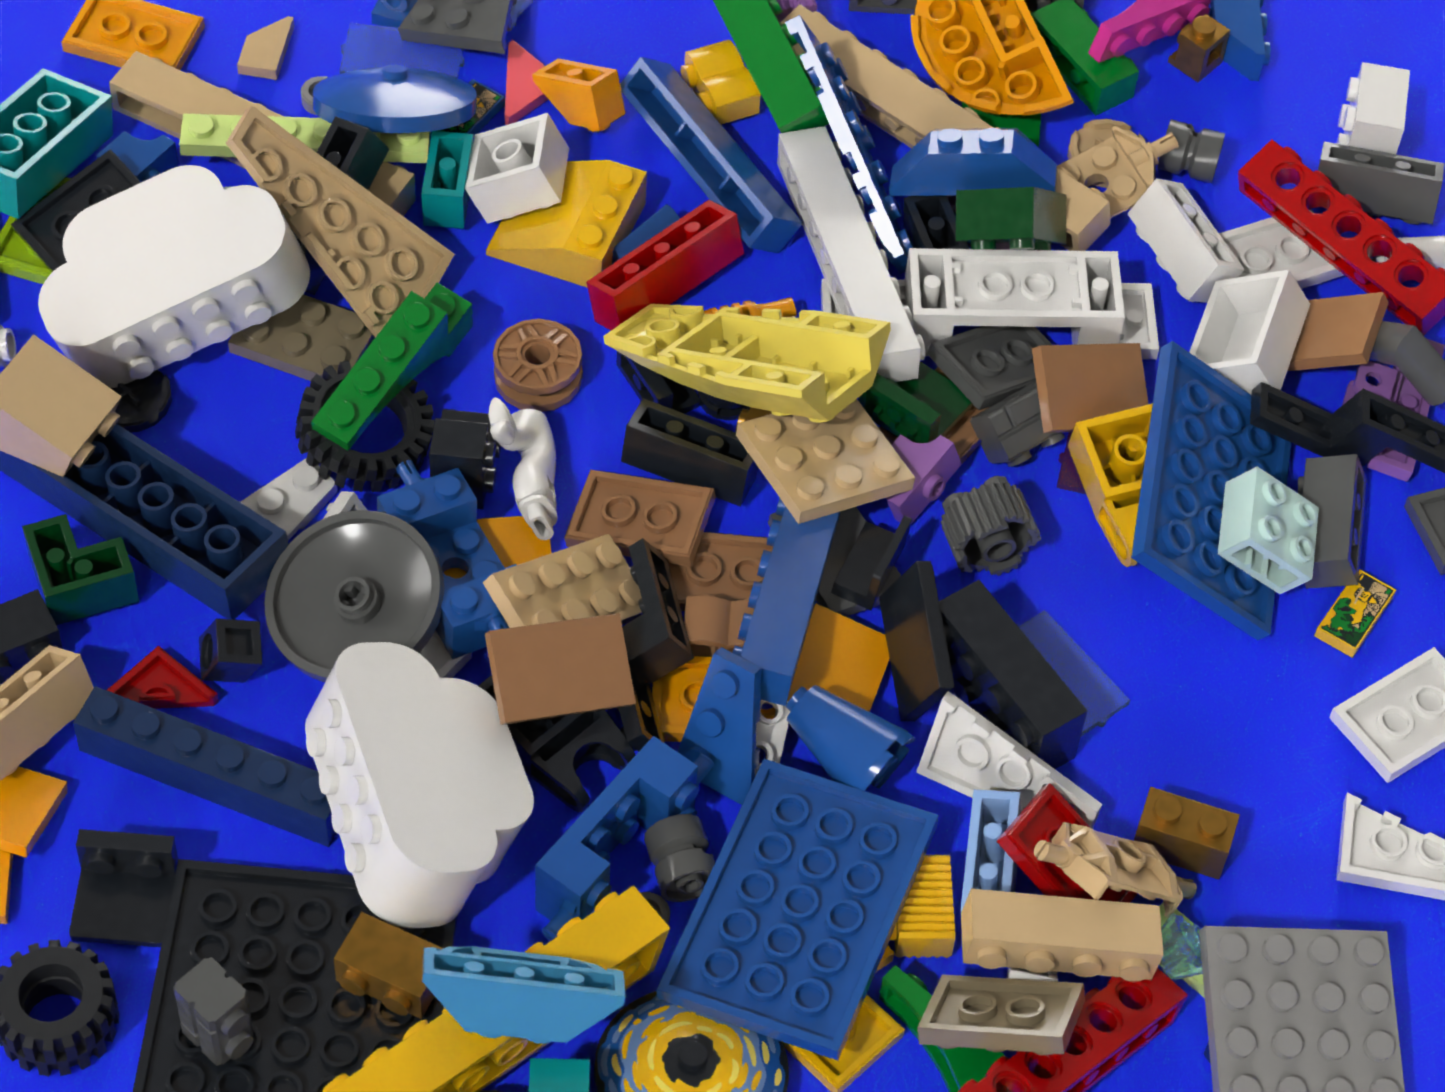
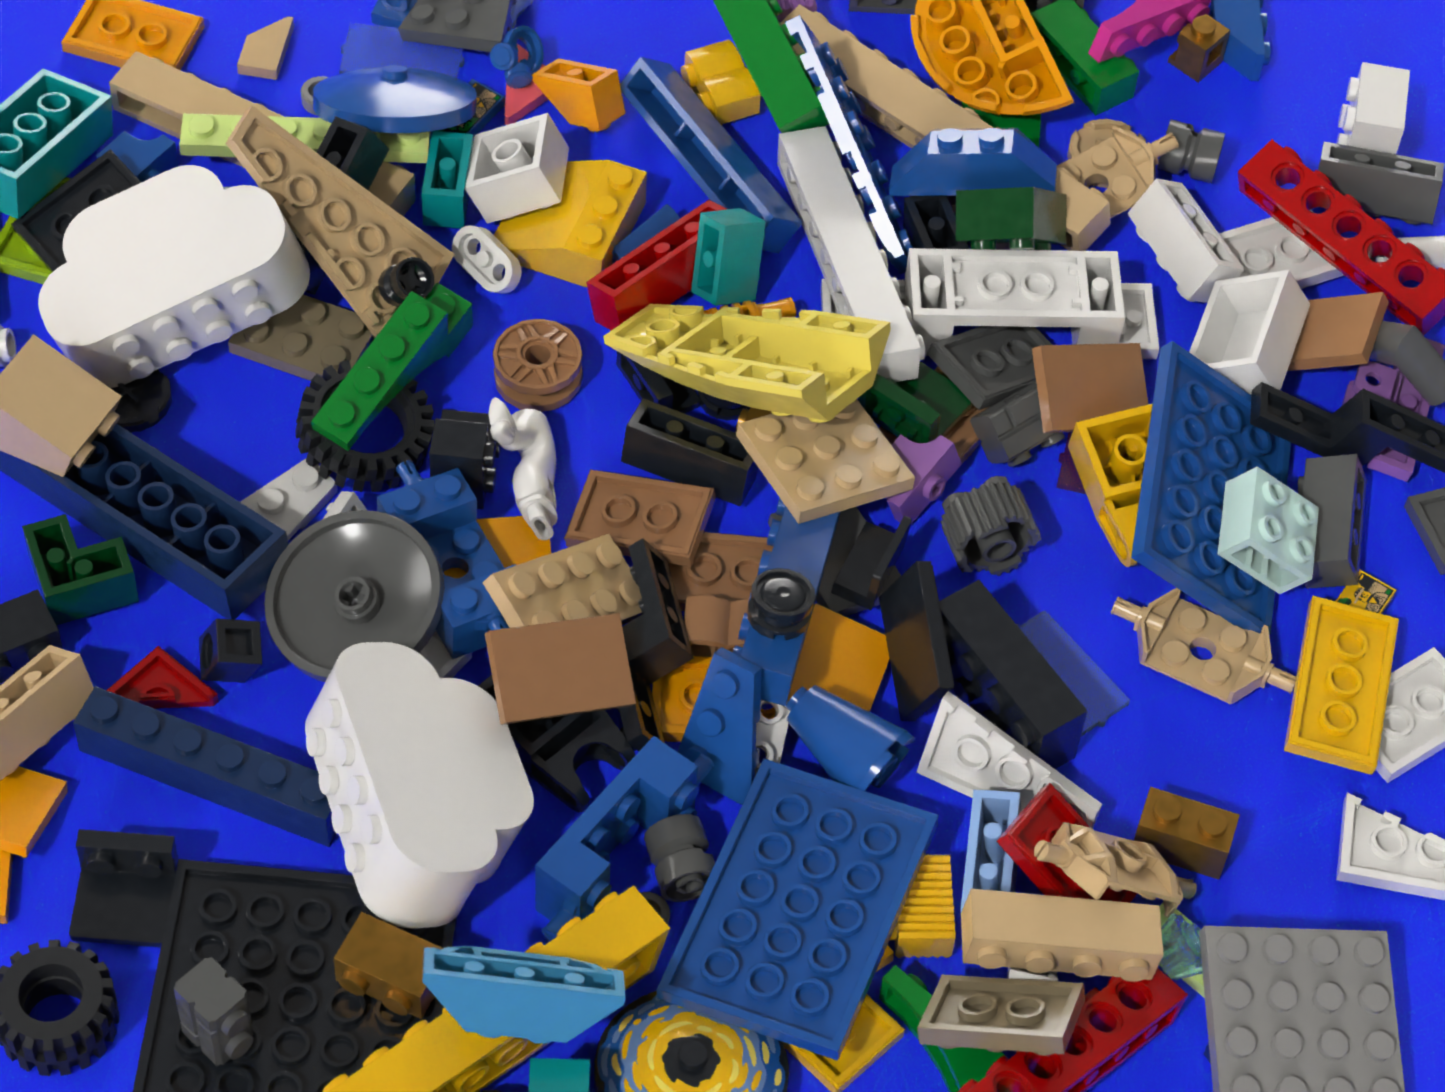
none -> black wheel [378,257,434,307]
none -> white plate [452,225,521,294]
none -> blue piece [490,25,544,89]
none -> teal brick [691,208,766,306]
none -> black wheel [747,568,815,640]
none -> tan plate [1111,588,1296,704]
none -> yellow tile [1284,595,1399,775]

